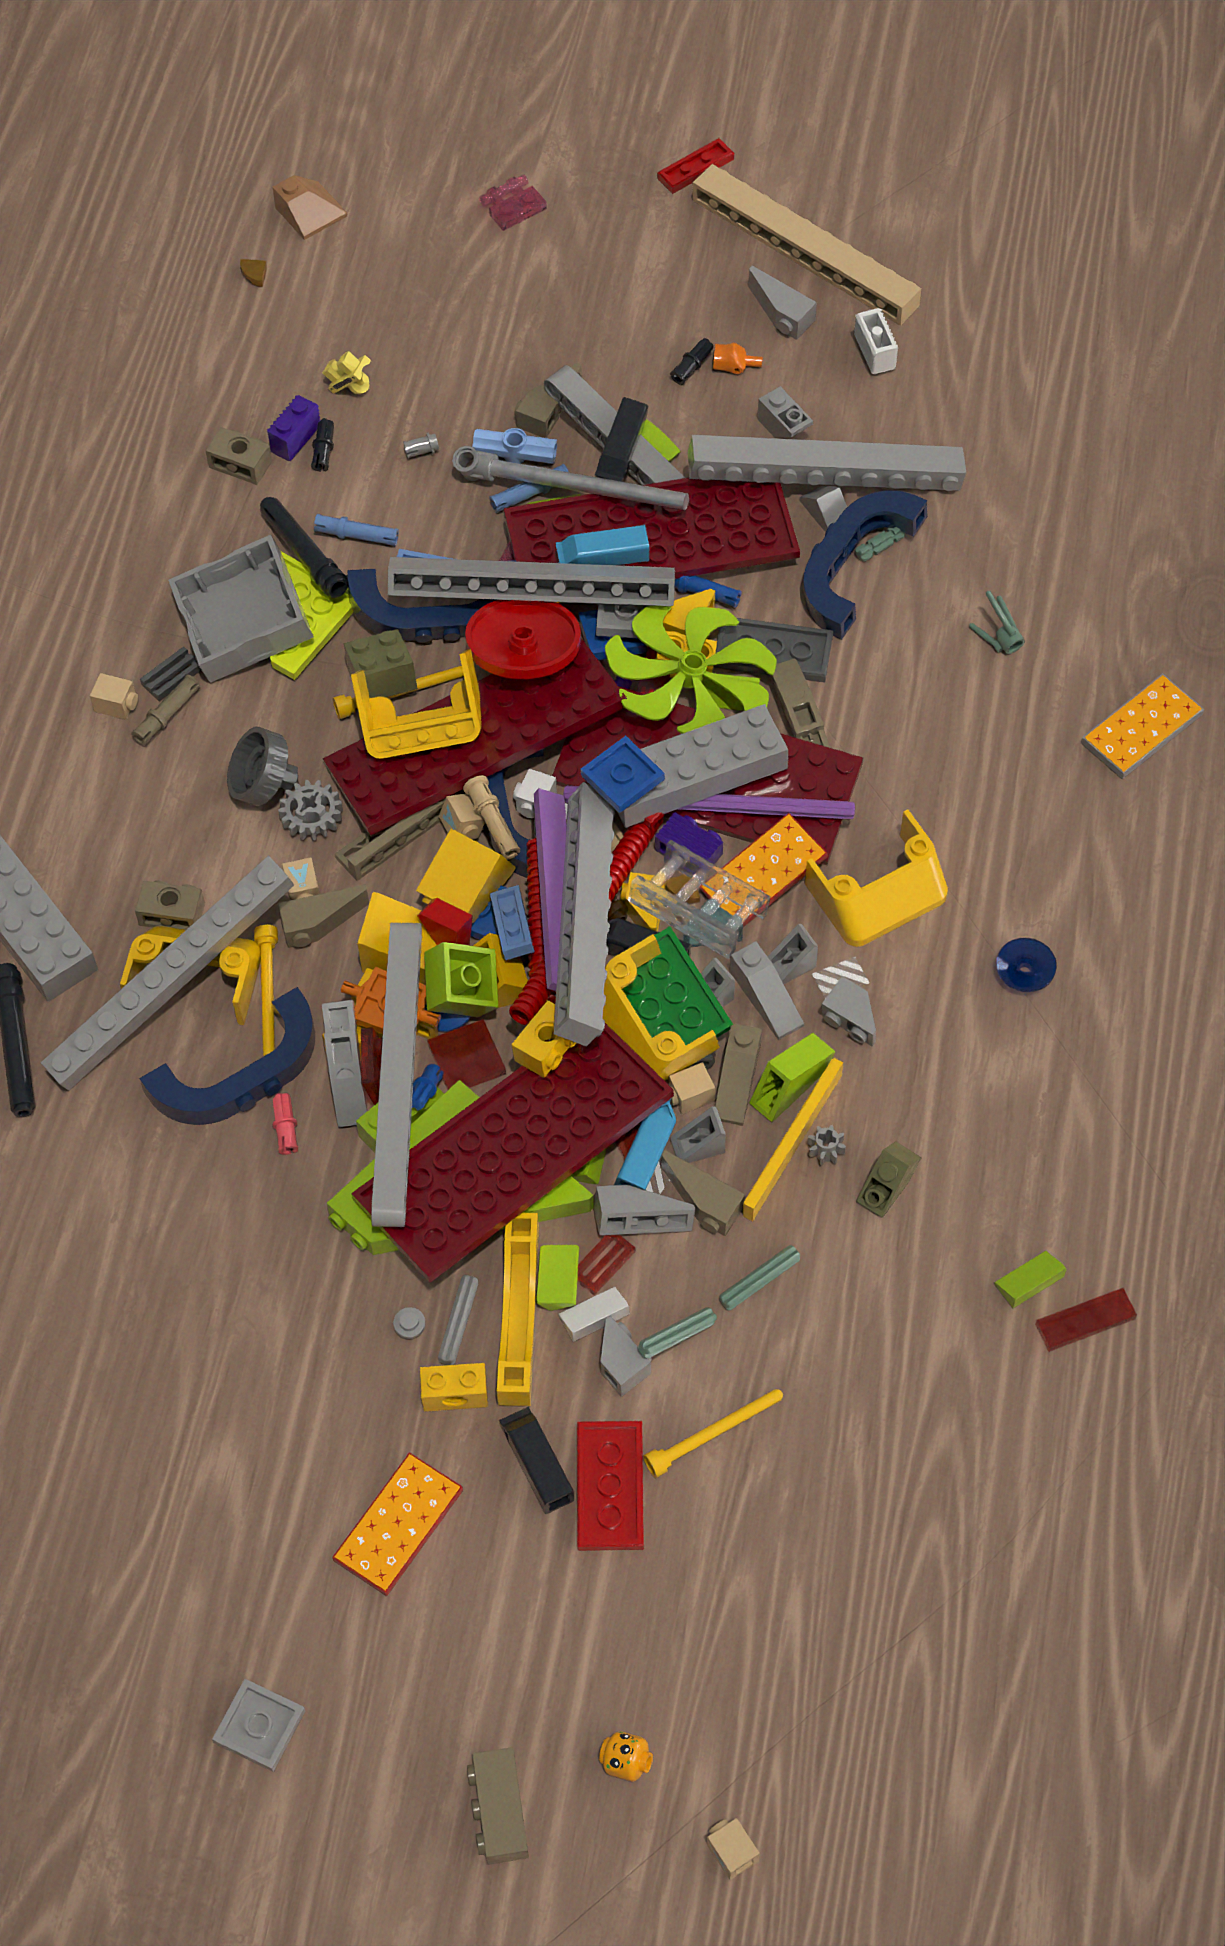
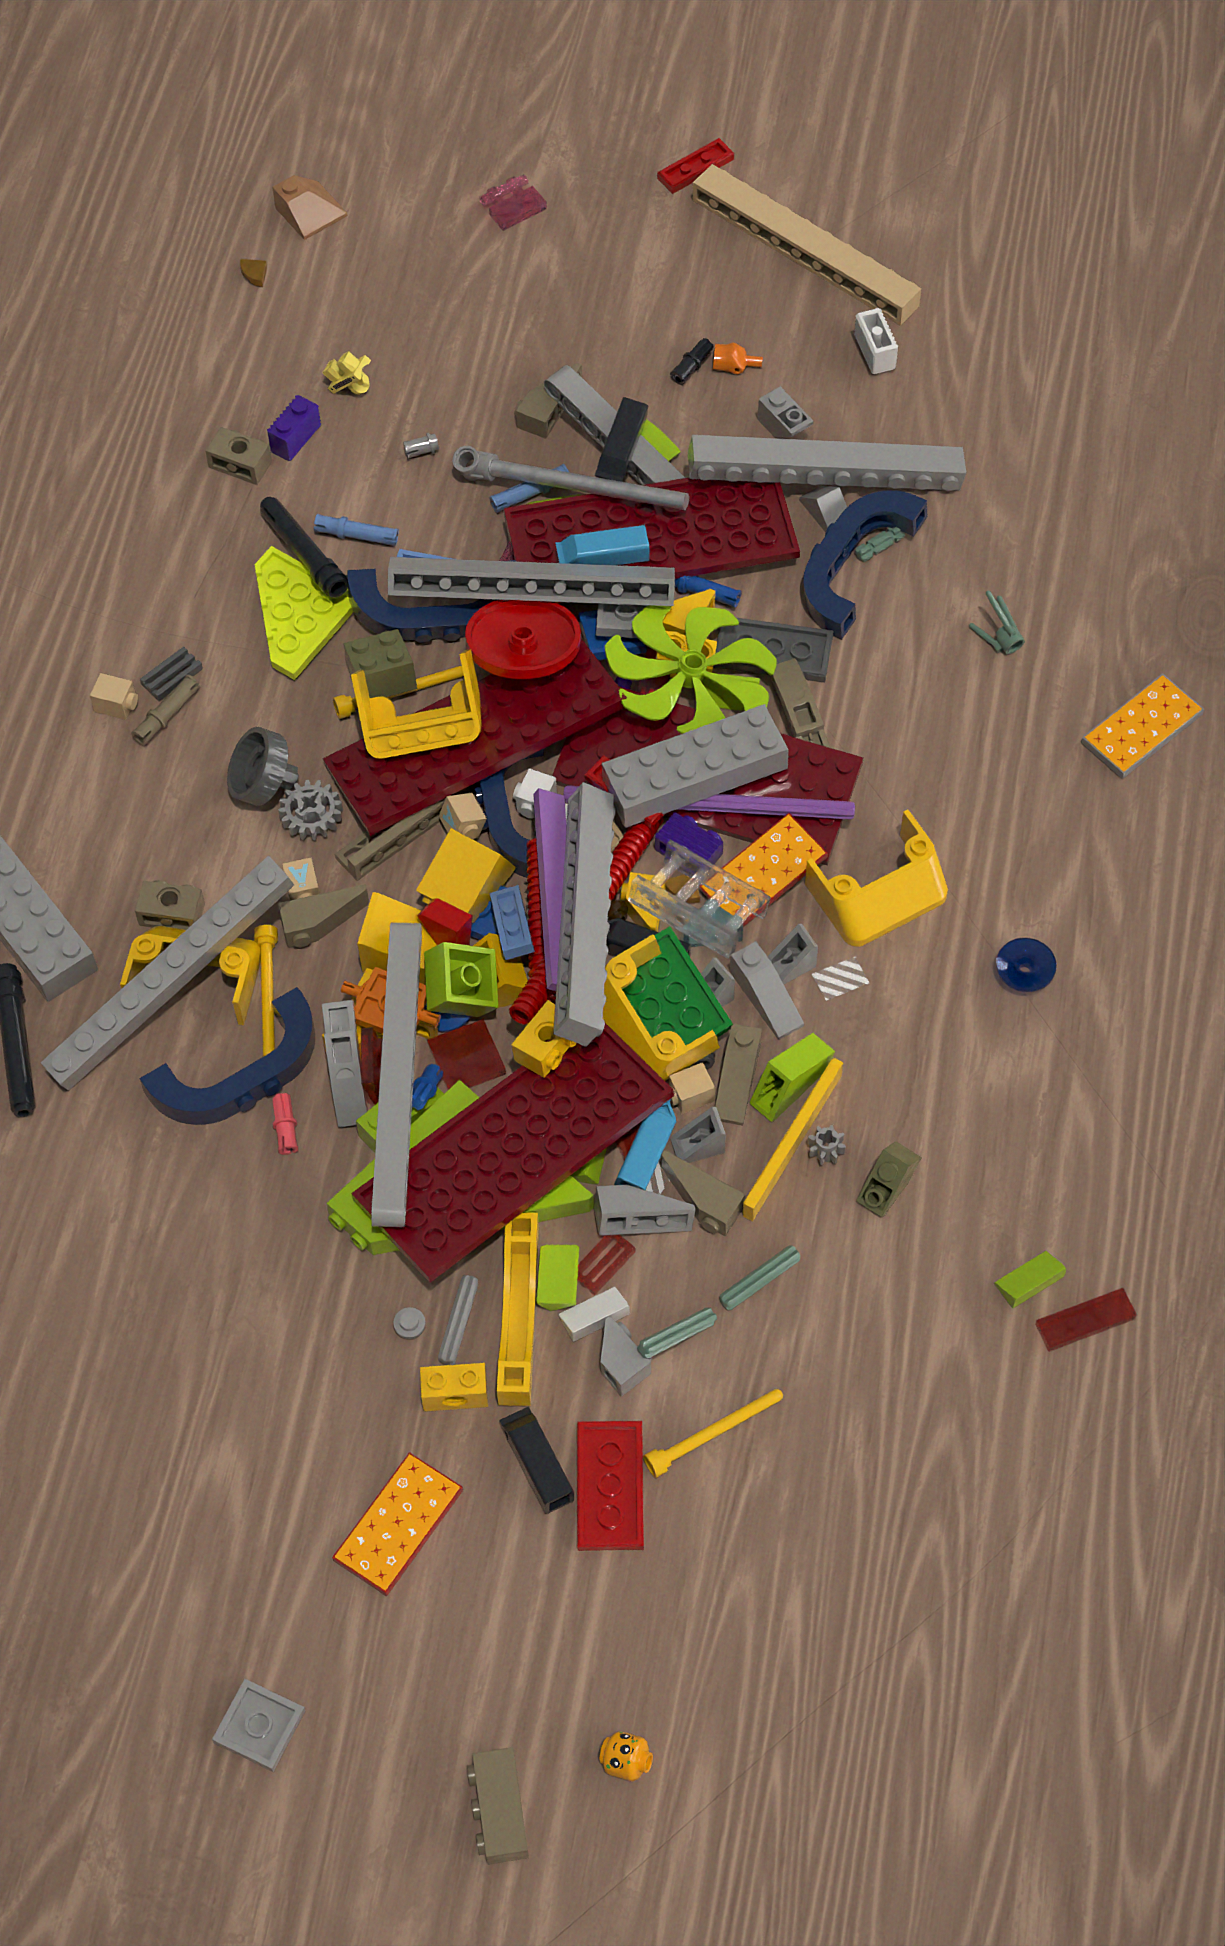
light grey tile [168,534,314,683] -> none
black axle [311,418,334,472] -> none
tan pin [463,775,520,859] -> none
light blue piece [472,428,557,464] -> none
blue plate [580,736,665,813] -> none
tan brick [707,1818,760,1880] -> none
light grey slope [748,266,817,340] -> none
light grey slope [822,976,876,1047] -> none

